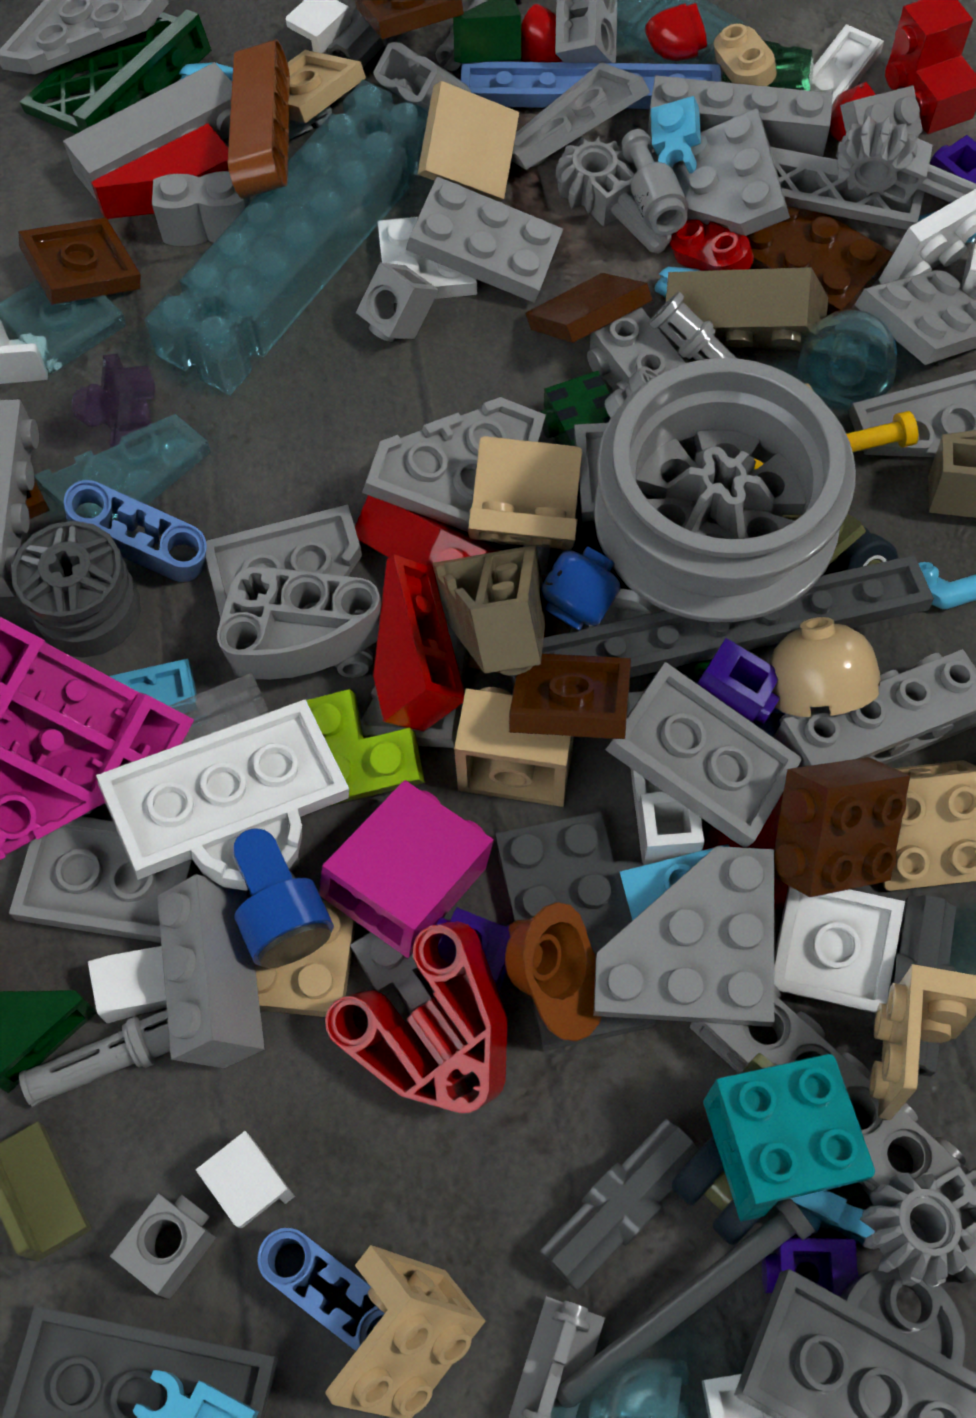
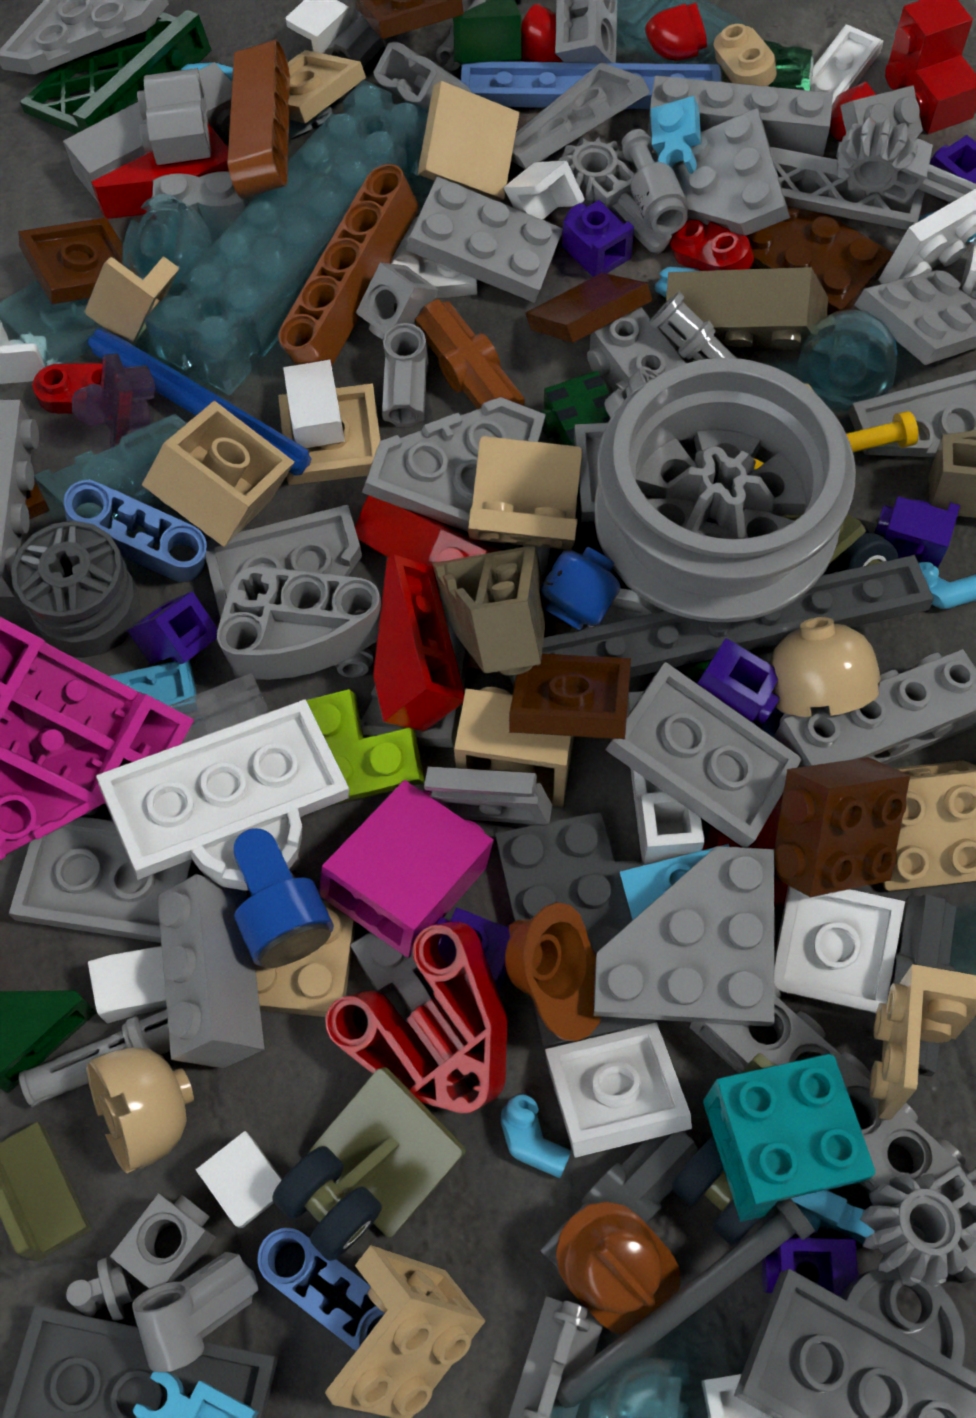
none -> red plate [32,363,131,414]
none -> light grey plate [66,1257,134,1322]
none -> tan panel [85,256,179,345]
none -> tan cylinder [87,1048,194,1173]
none -> blue axle [88,328,312,475]
none -> clear light blue cylinder [123,194,212,293]
none -> dark purple brick [127,591,218,664]
none -> light grey piece [132,1252,259,1372]
none -> light grey brick [137,68,211,165]
none -> tan brick [142,401,294,547]
none -> olive plate [272,1067,466,1261]
none -> dark orange beam [278,164,418,366]
none -> tan tile [278,383,380,485]
none -> white slope [283,360,345,448]
none -> light grey piece [382,323,429,427]
none -> dark orange piece [415,299,525,409]
none -> light grey plate [424,767,552,825]
none -> medium azure arm [500,1094,571,1179]
none -> white panel [503,161,585,219]
none -> white tile [545,1022,692,1158]
none -> dark orange piece [556,1201,681,1335]
none -> dark purple brick [562,200,634,277]
none -> dark purple brick [874,496,960,568]

